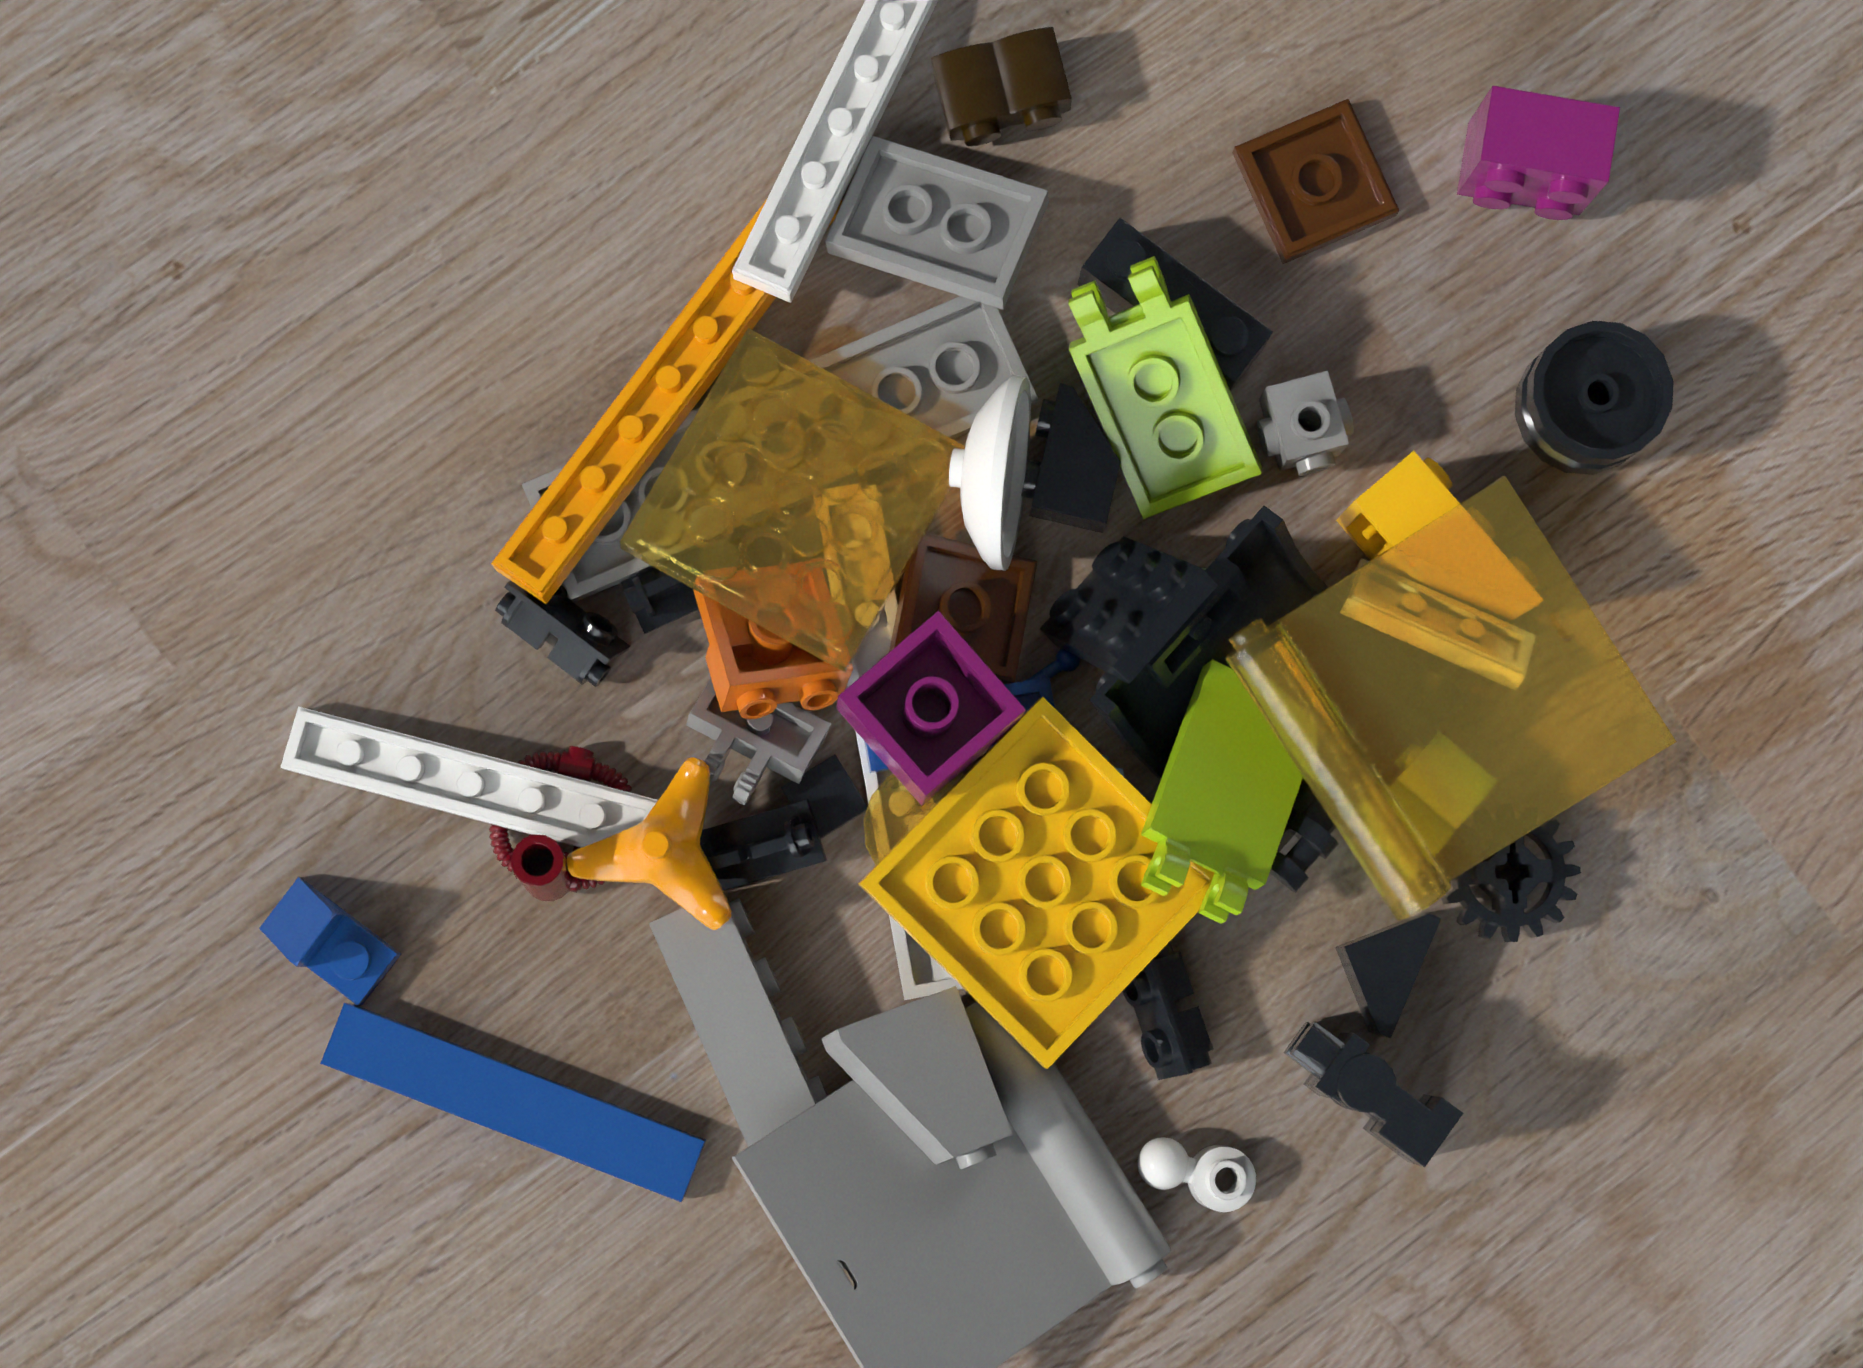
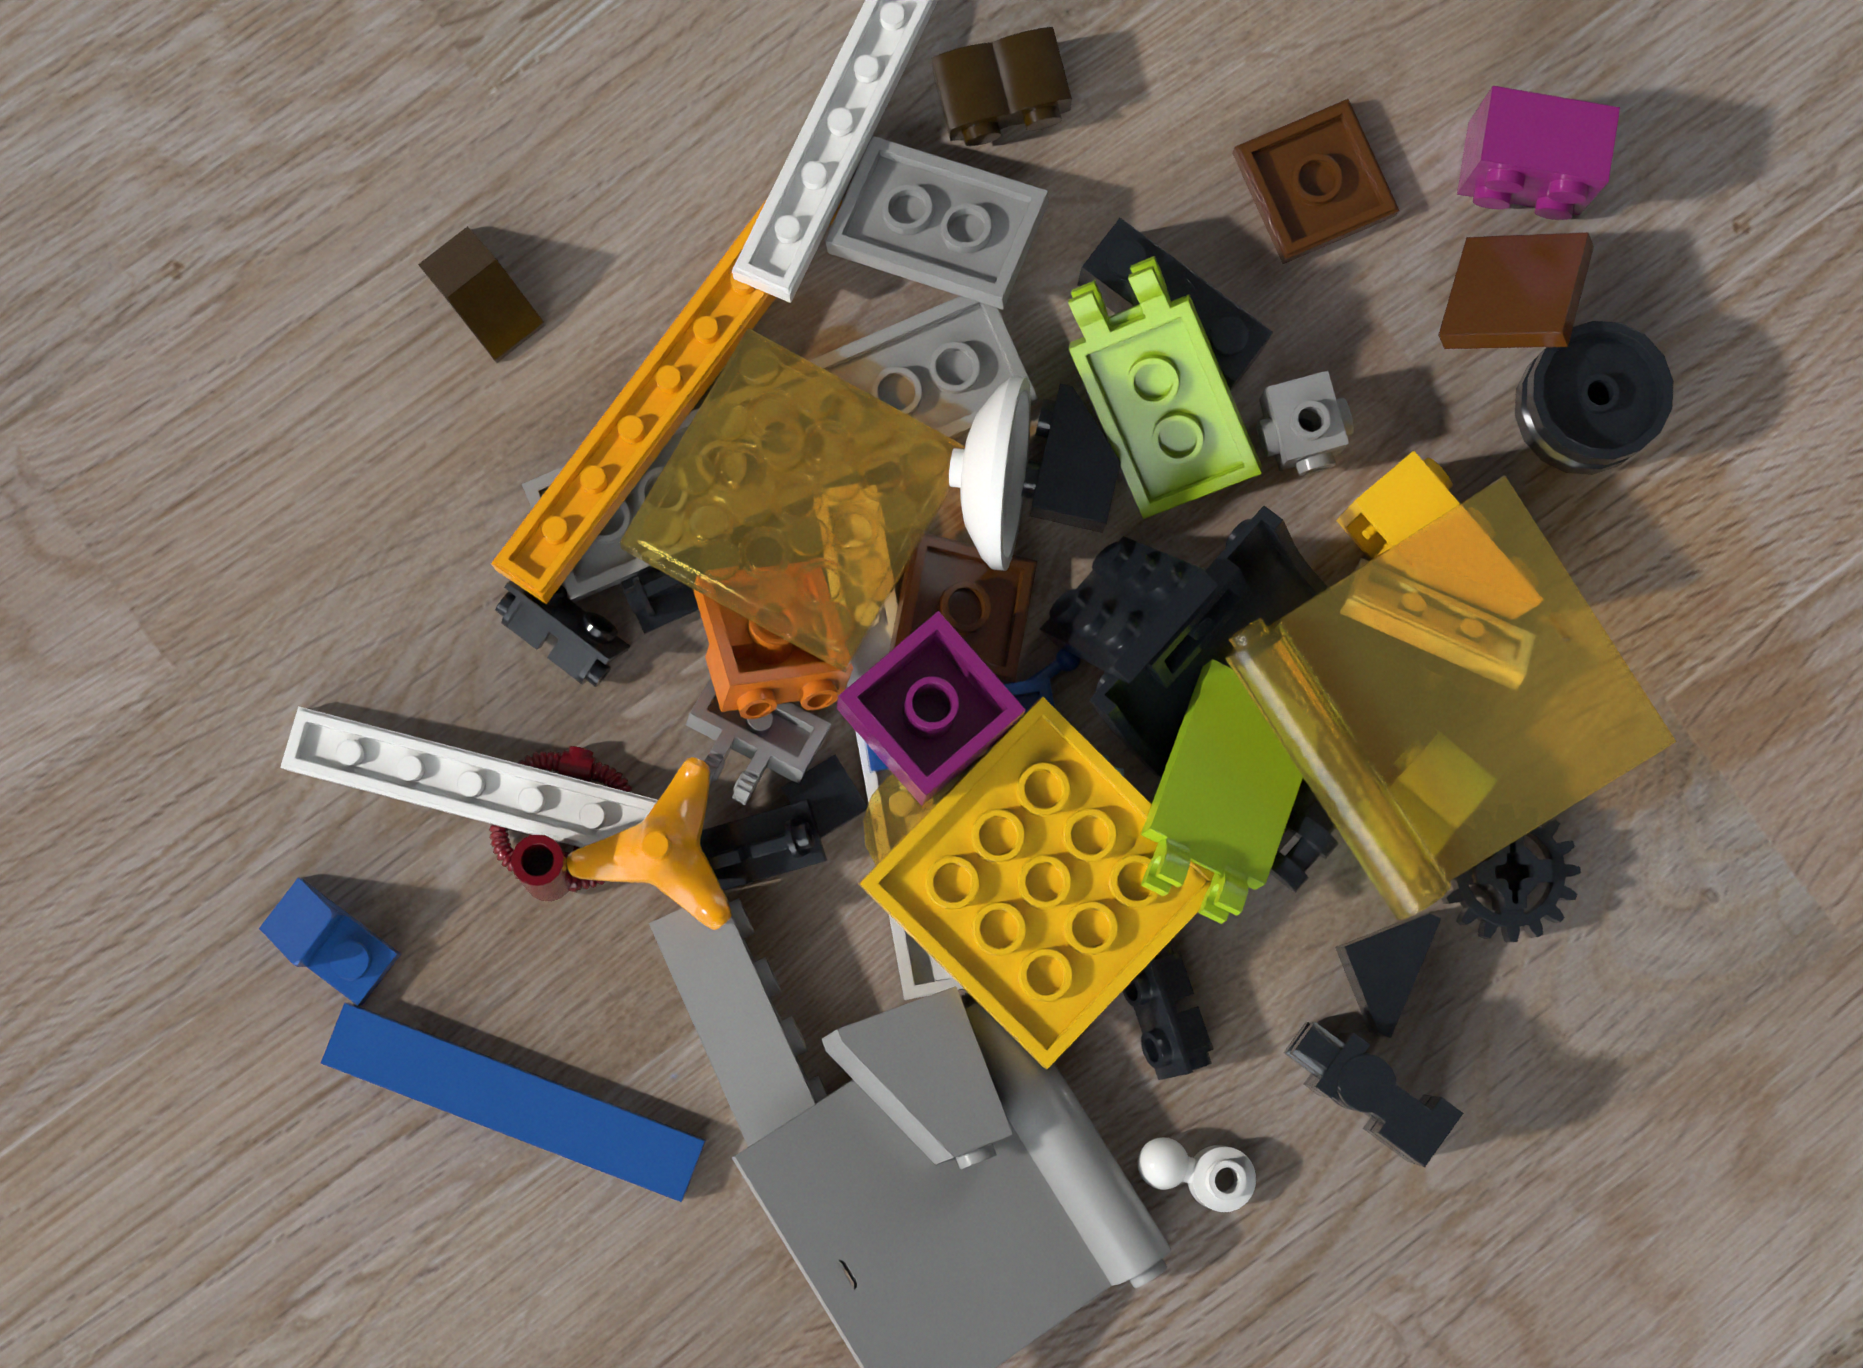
none -> dark brown slope [418,226,546,363]
none -> reddish brown tile [1438,232,1594,349]

